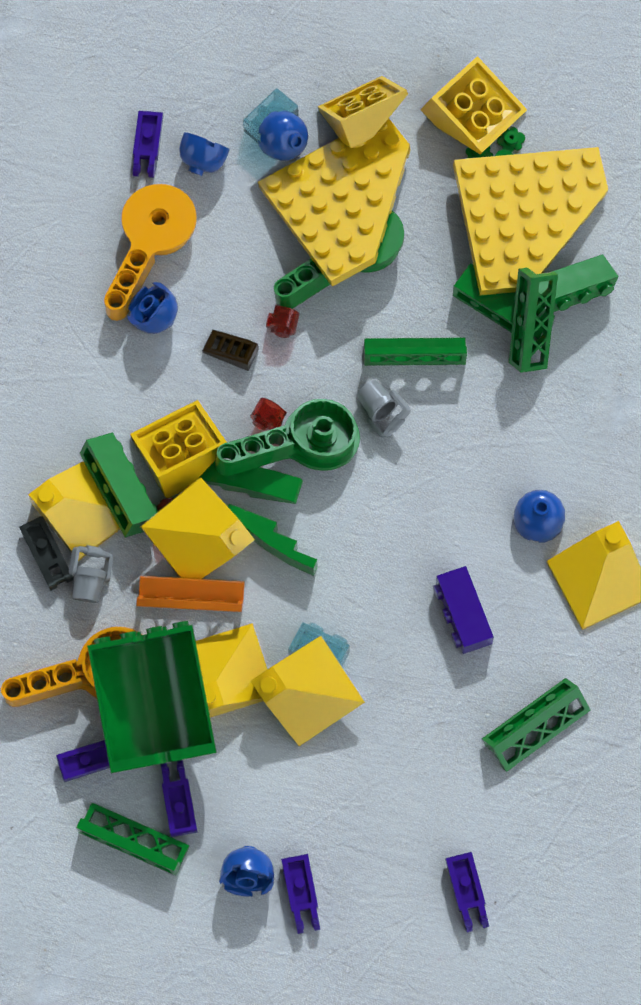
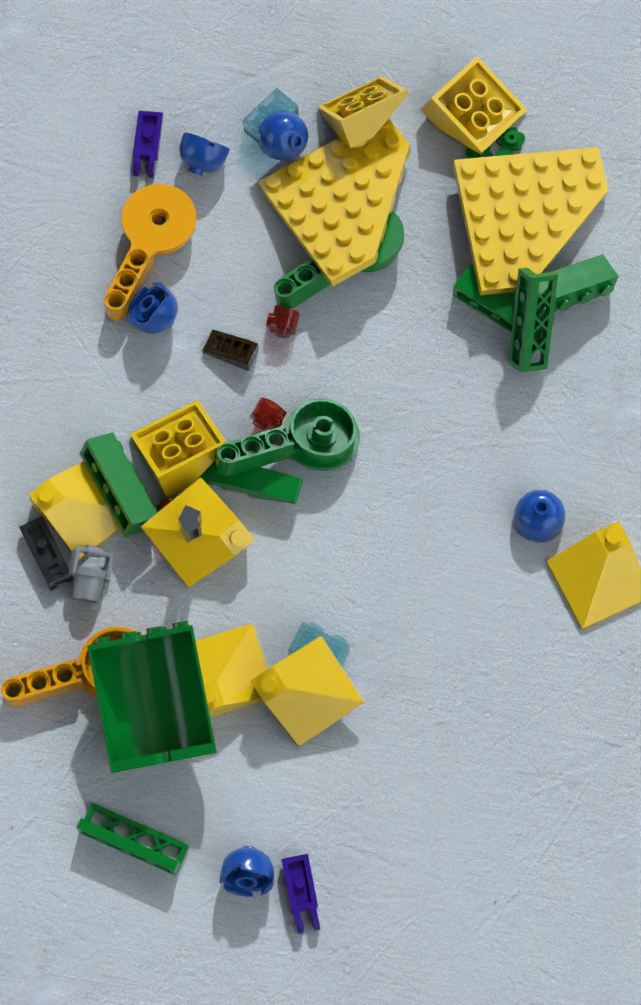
dark purple hinge [56,740,110,782] -> none
orange fence [136,576,245,612] -> none
dark purple hinge [161,760,198,837] -> none
green slope [228,504,318,576] -> none
light grey piece [357,380,411,437] -> none
green fence [364,338,467,366] -> none
dark purple brick [433,566,494,654] -> none
dark purple hinge [445,852,489,932] -> none
green fence [482,678,591,772] -> none
none -> dark grey piece [178,505,202,543]

